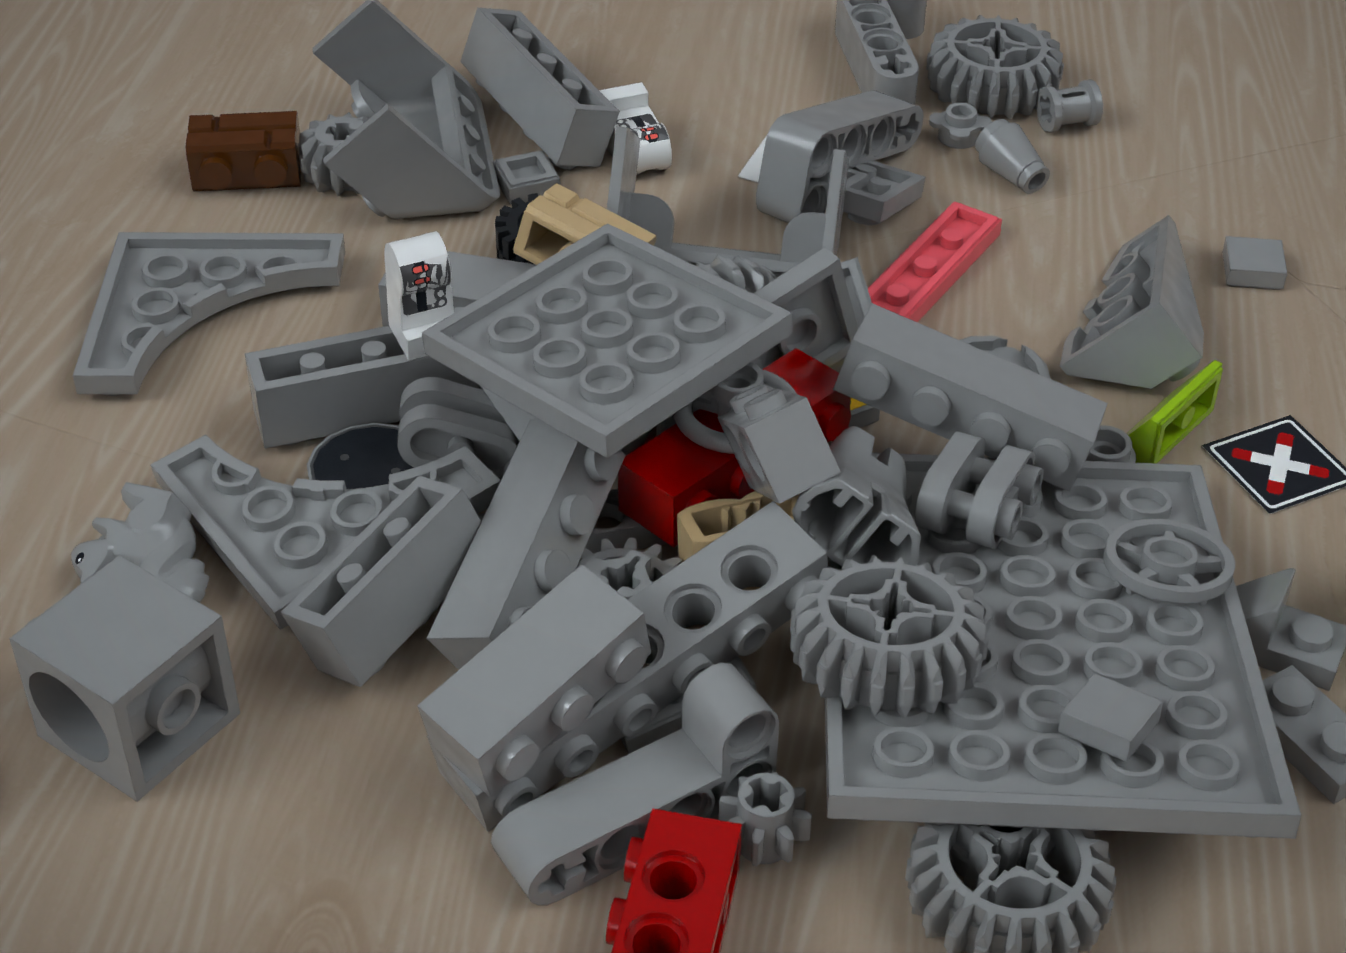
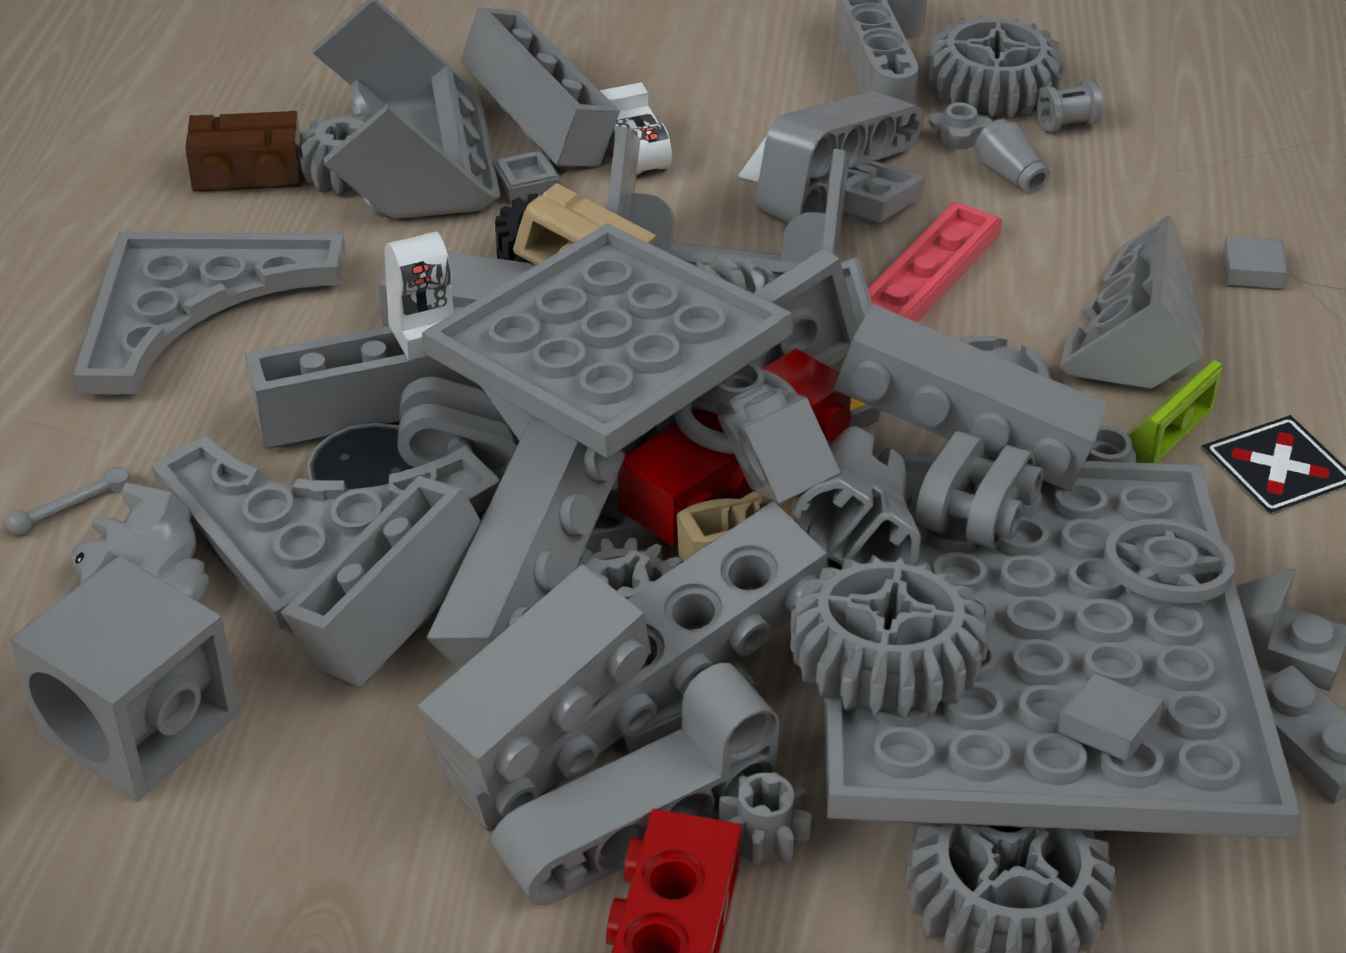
none -> light grey hinge [6,467,131,536]

